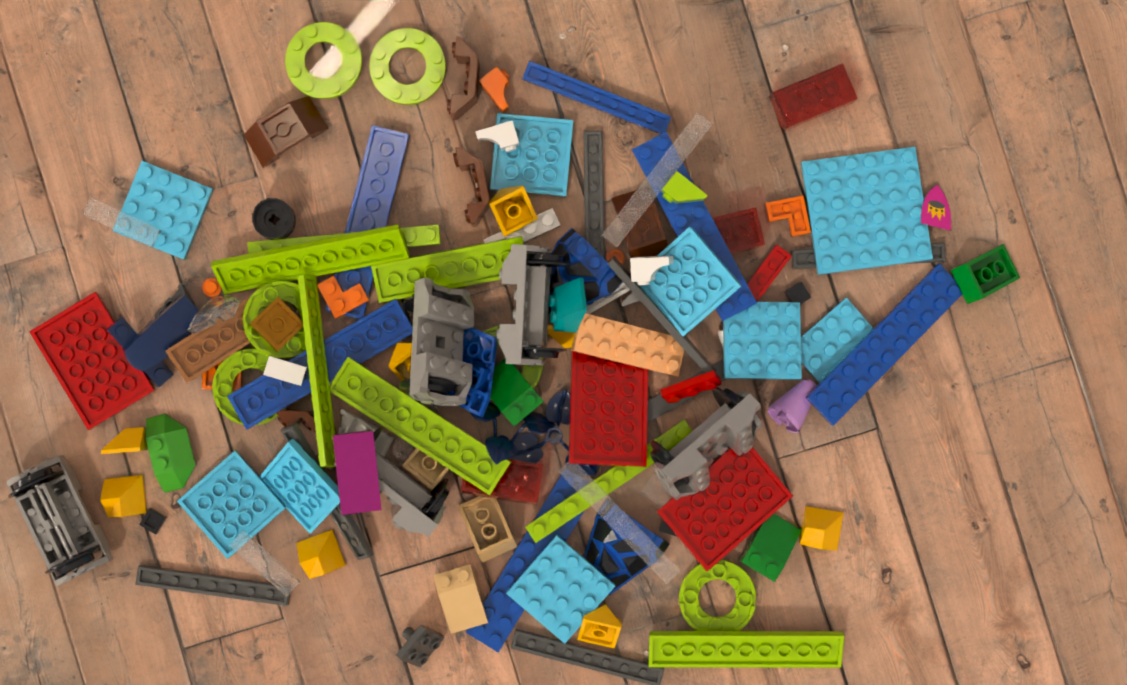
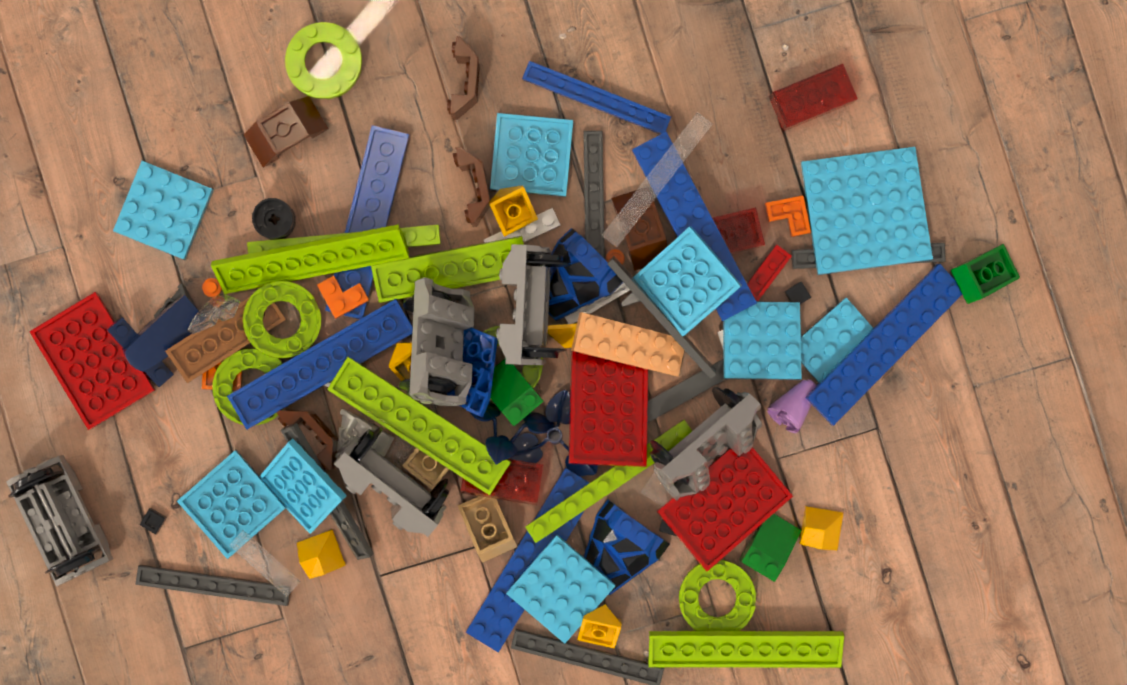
clear tile [82,197,161,248] -> none
yellow slope [100,475,147,517] -> none
yellow slope [101,427,148,454] -> none
bright green wedge [145,414,196,493] -> none
pearl gold plate [249,297,303,352] -> none
white tile [263,356,307,386] -> none
lime plate [298,274,336,467] -> none
magenta tile [333,430,382,515] -> none
lime plate [369,28,446,105] -> none
dark grey plate [396,625,444,667] -> none
tan slope [433,564,488,634] -> none
white arch [475,121,520,152] -> none
orange arch [479,67,510,114] -> none
teal slope [549,278,587,333] -> none
clear tile [558,461,681,584] -> none
white arch [630,256,674,285] -> none
red plate [660,370,722,403] -> none
lime slope [661,171,708,204] -> none
dark pink sticker [921,185,951,231] -> none

